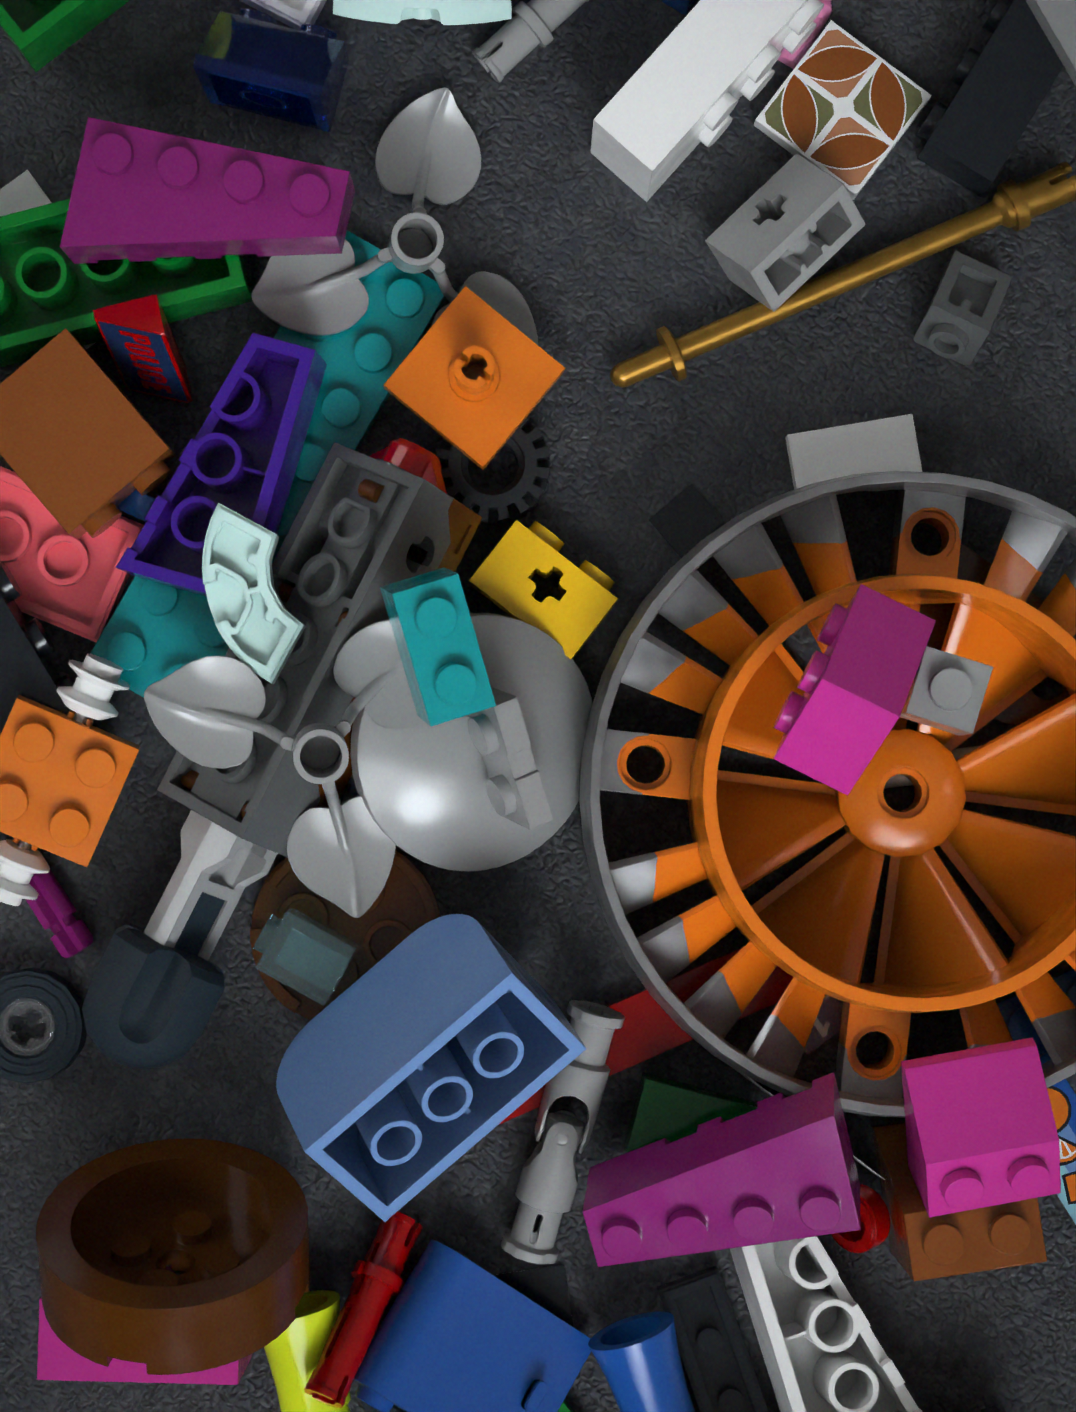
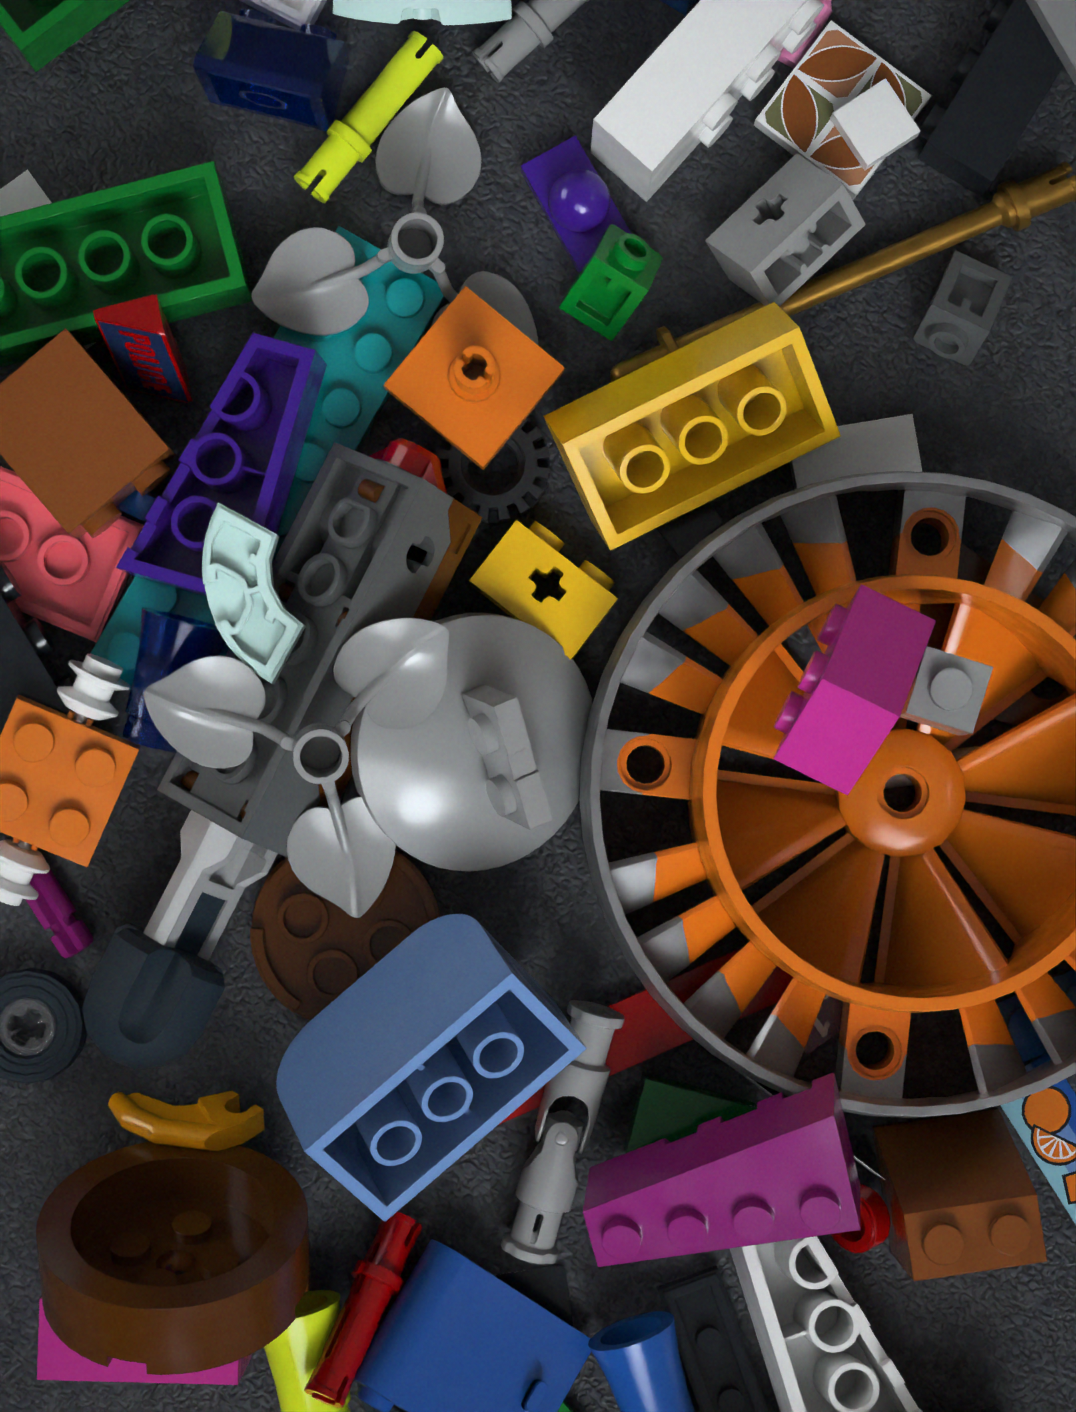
magenta wedge [60,117,355,264] -> none
clear light blue brick [253,908,360,1006] -> none
teal brick [380,567,496,726] -> none
dark pink slope [901,1037,1061,1218] -> none
none -> light orange piece [108,1090,265,1151]
none -> clear blue plant [122,607,225,753]
none -> neon yellow pin [294,31,443,203]
none -> dark purple tile [520,135,631,273]
none -> yellow brick [543,302,841,551]
none -> green bracket [559,224,663,341]
none -> white tile [830,78,920,171]

